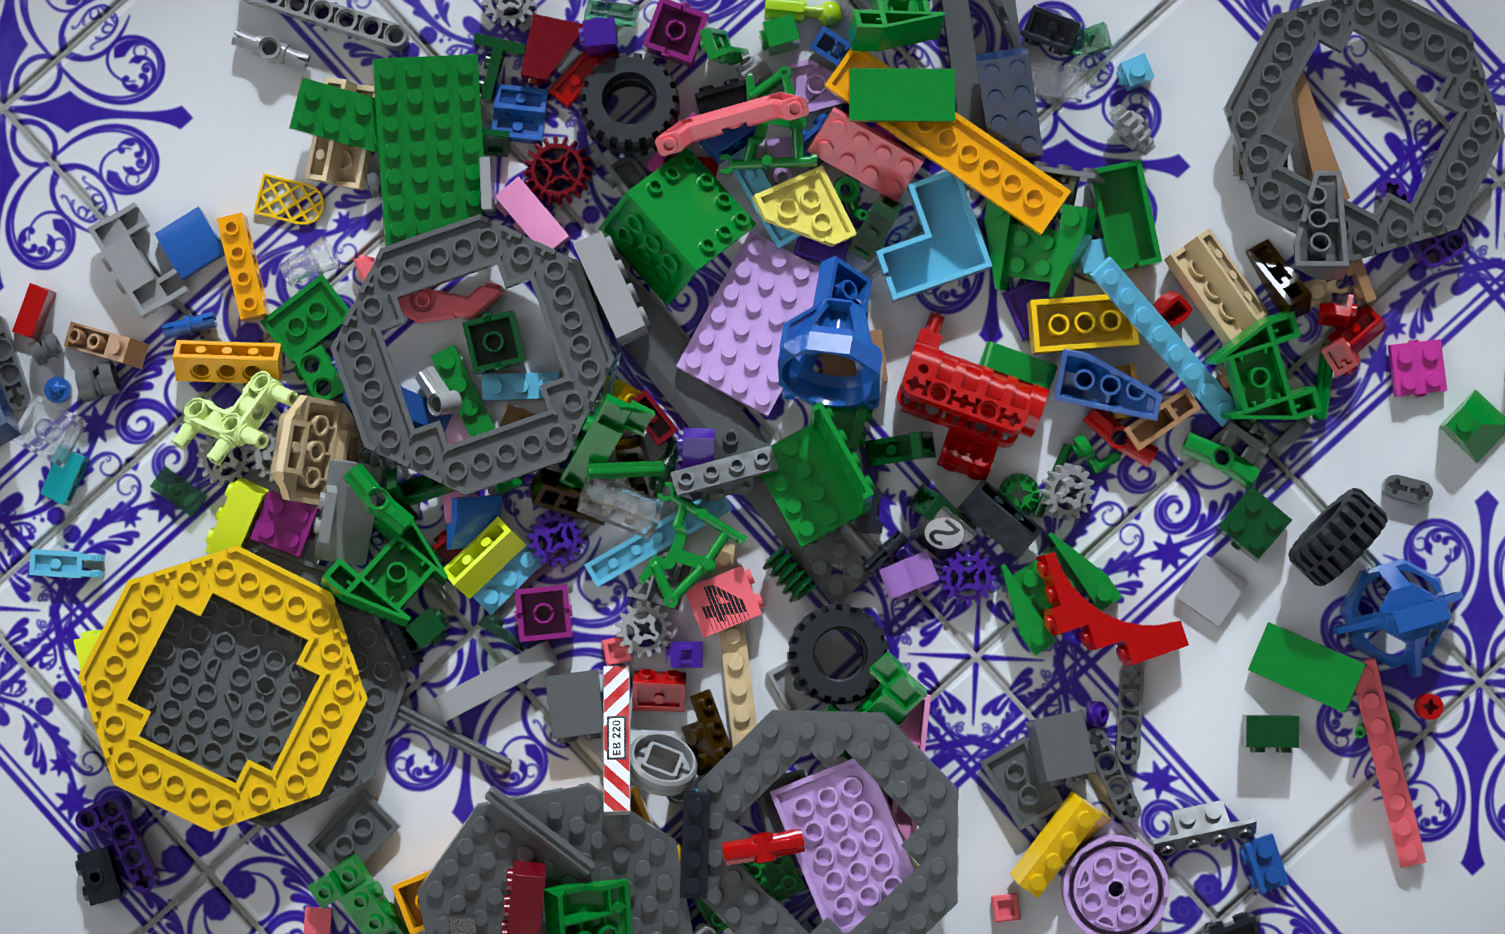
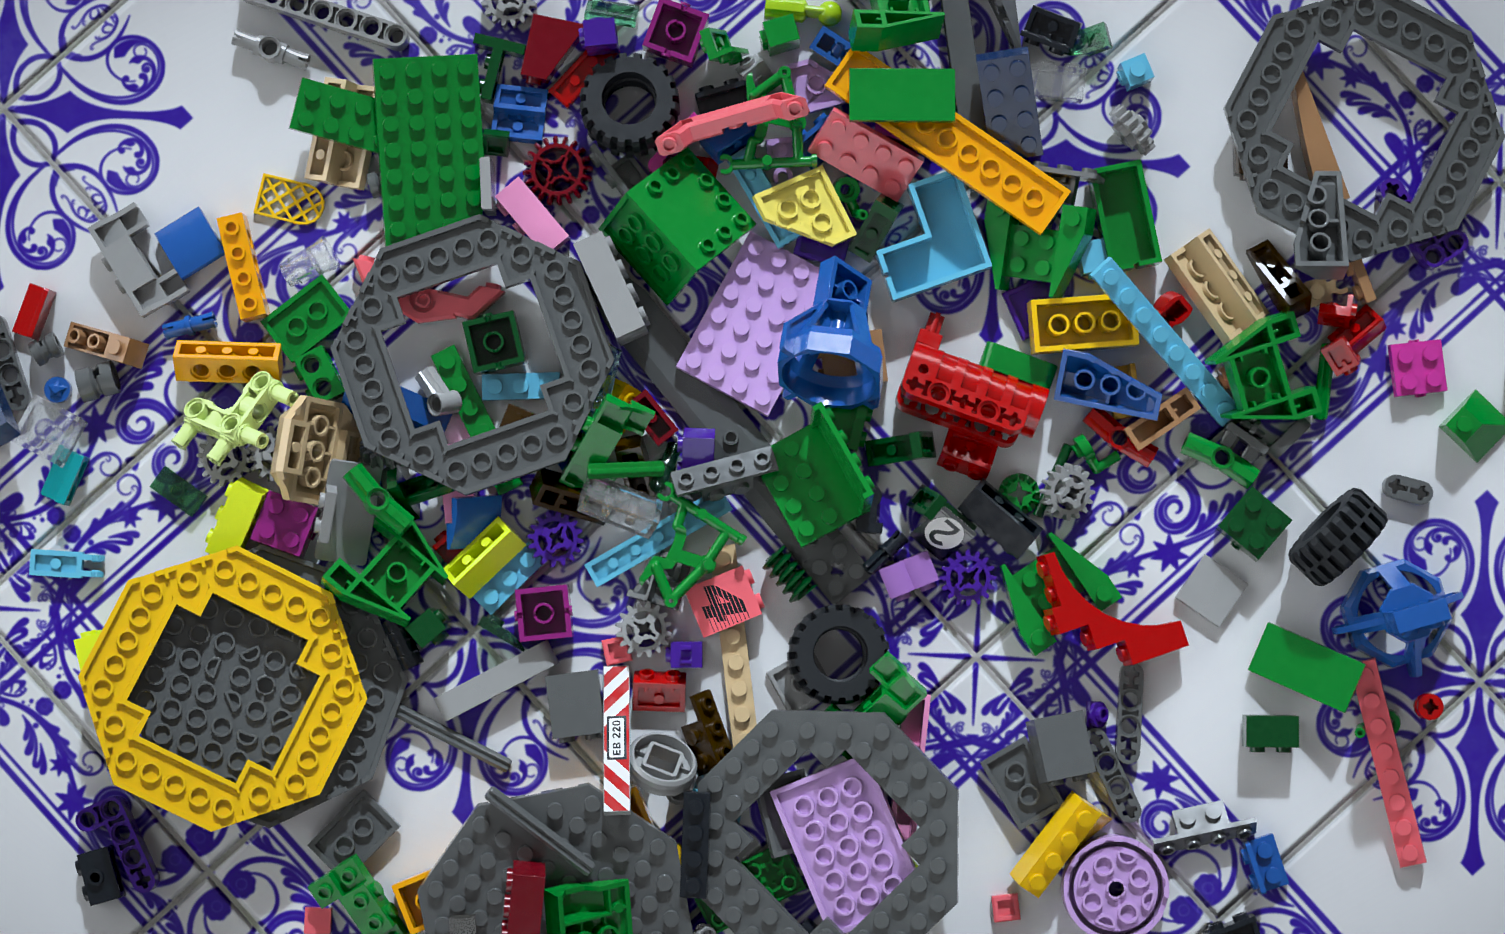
red piece [722,829,805,866] -> none

